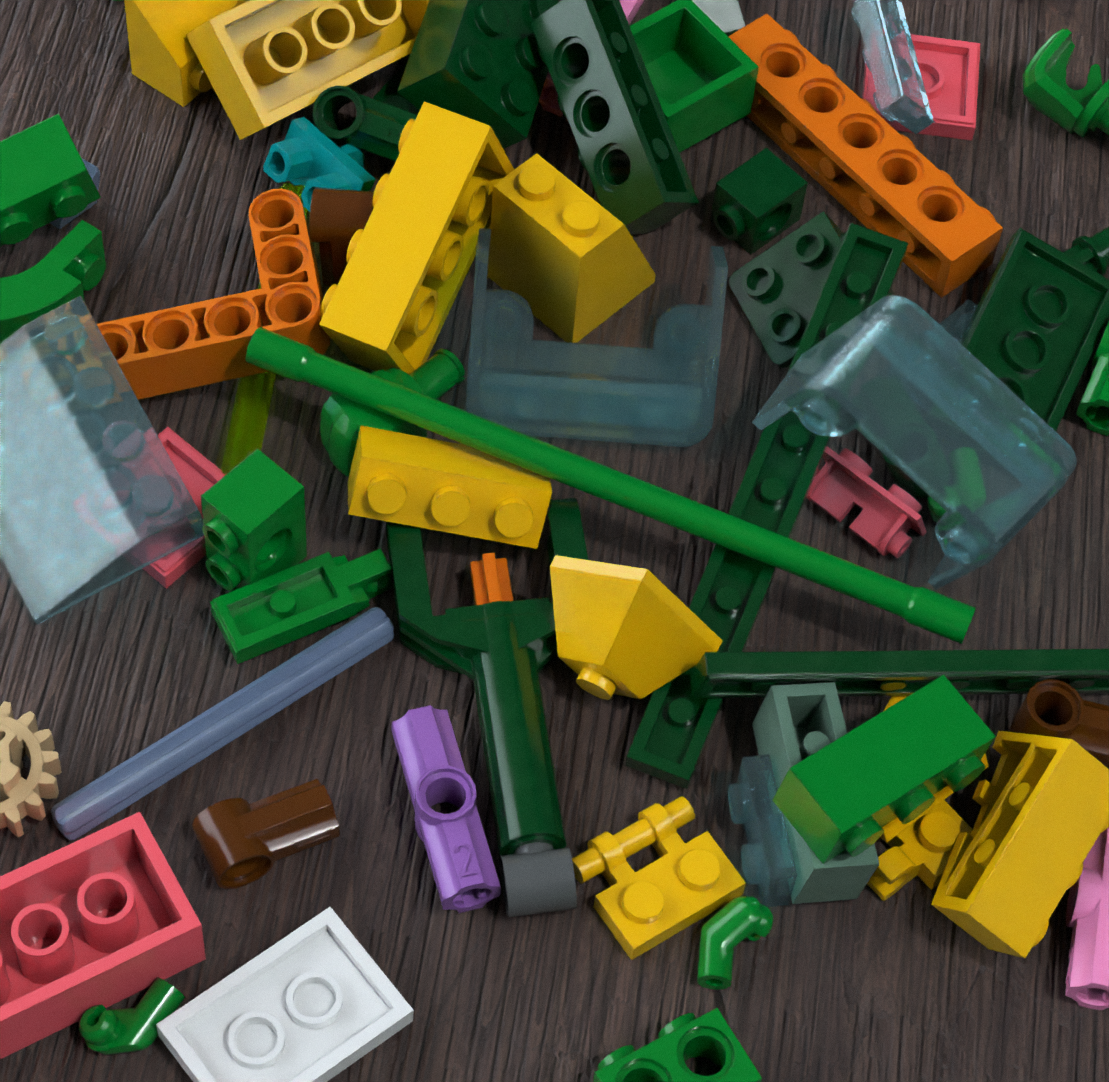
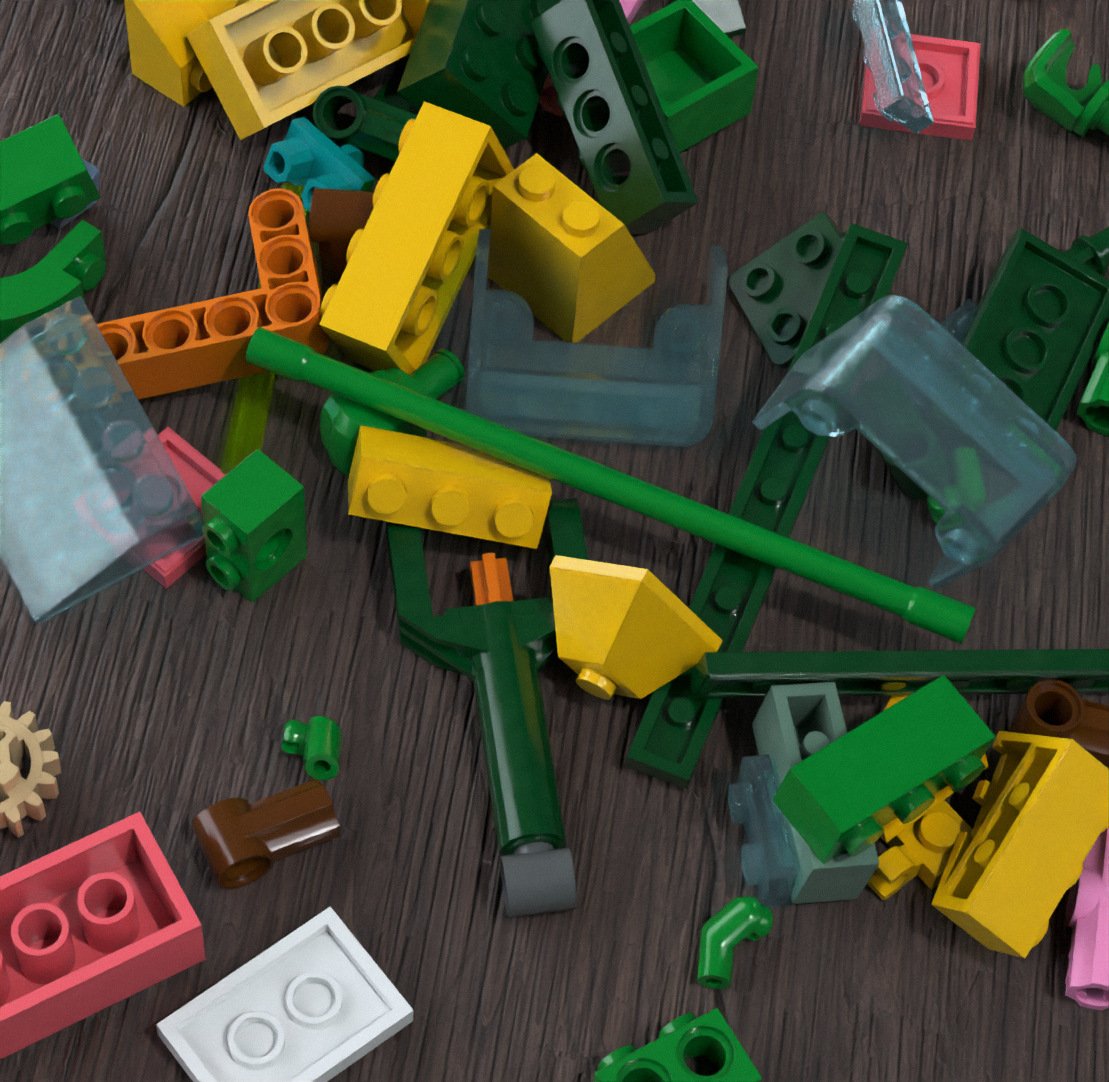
sand blue axle [51,607,394,840] -> none
green arm [79,977,185,1055] -> none
green hinge [210,548,393,664] -> none
medium lavender piece [391,705,501,913] -> none
yellow plate [572,796,746,960] -> none
dark green brick [710,148,808,255] -> none
orange brick [728,13,1003,298] -> none
coral hinge [806,446,927,559] -> none
none -> green arm [281,716,342,780]

